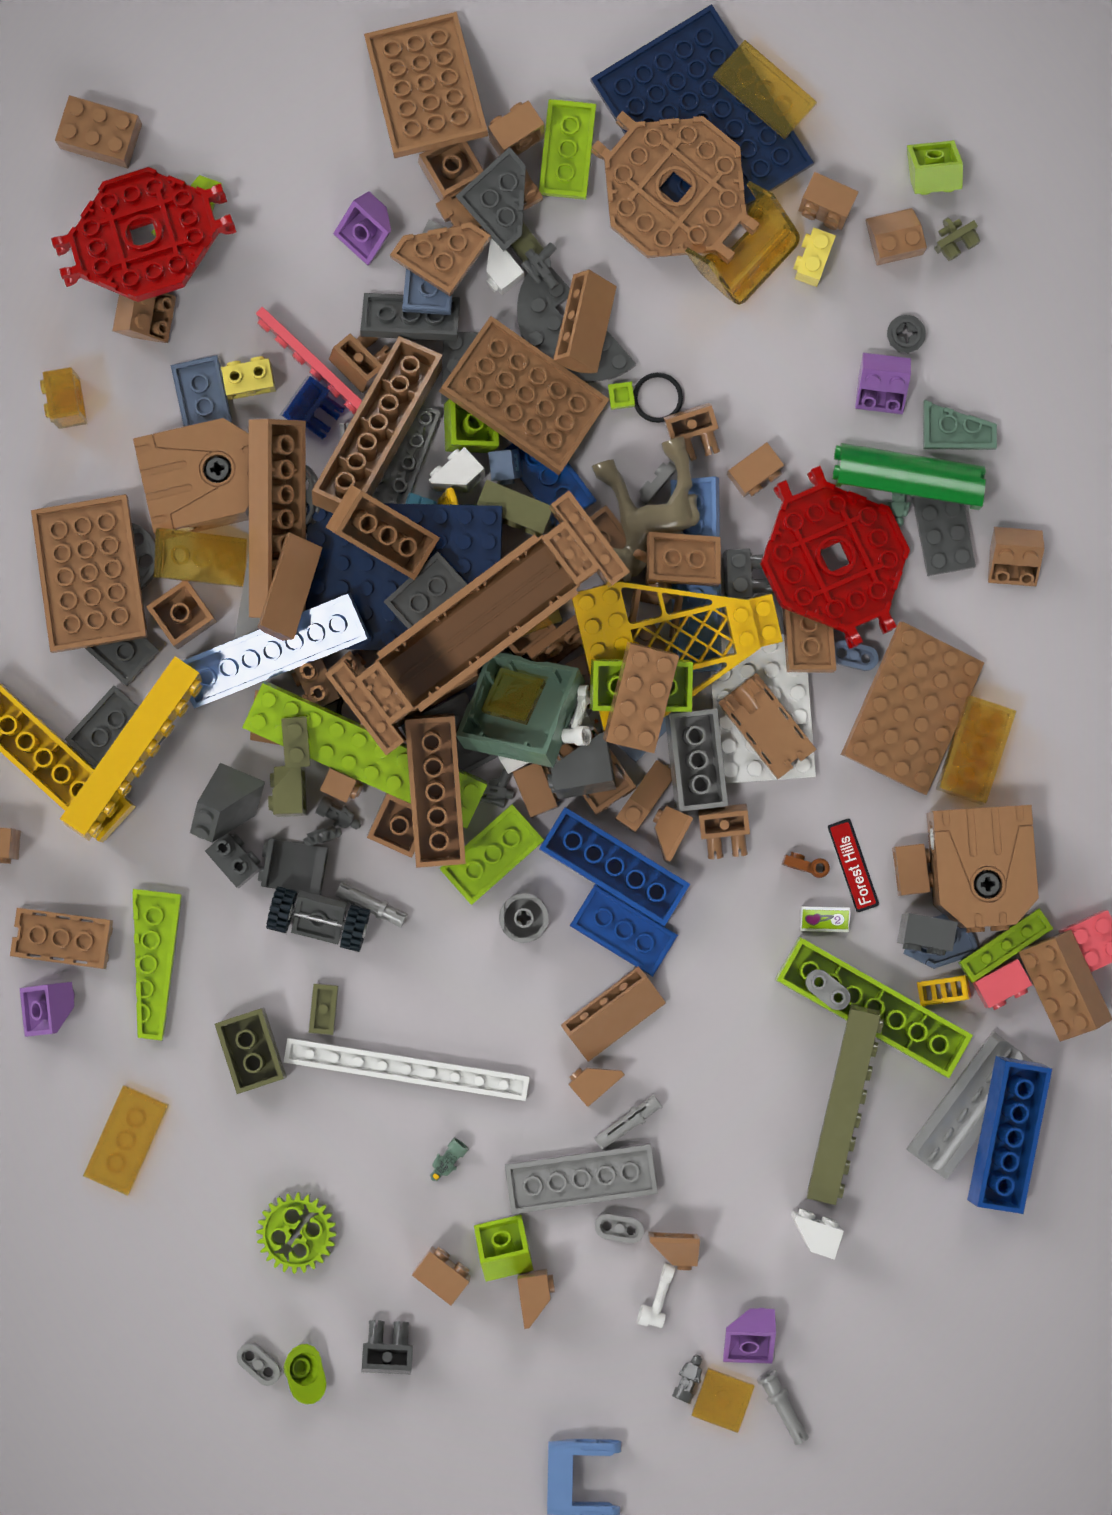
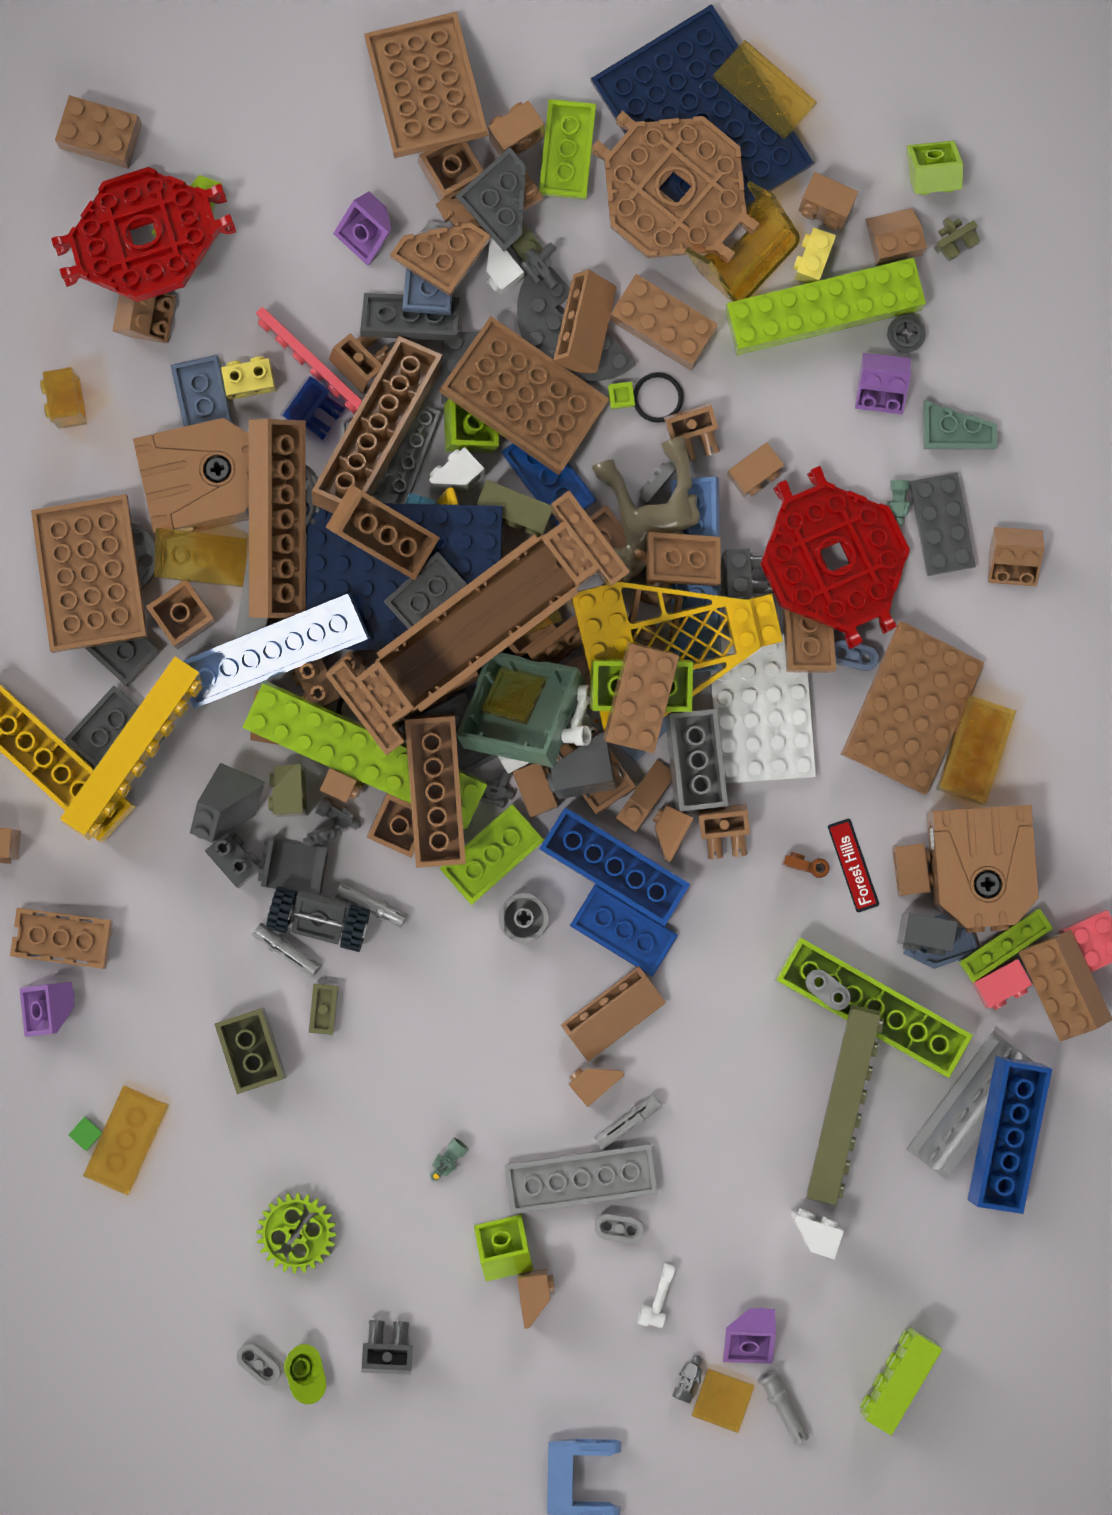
lime wing [132,889,182,1041] -> none
medium nougat brick [258,532,322,641] -> none
olive plate [281,716,310,768] -> none
white plate [283,1038,530,1101] -> none
medium nougat brick [412,1246,471,1306] -> none
sand blue brick [488,448,522,485] -> none
medium nougat slope [648,1232,700,1270] -> none
medium nougat piece [718,673,817,780] -> none
slope [800,906,850,932] -> none
green cylinder [832,443,986,510] -> none
yellow slope [917,975,971,1006] -> none
none -> bright green tile [68,1116,104,1151]
none -> light grey pin [252,922,320,977]
none -> medium nougat brick [610,274,718,370]
none -> lime brick [725,258,926,356]
none -> lime brick [860,1327,943,1436]

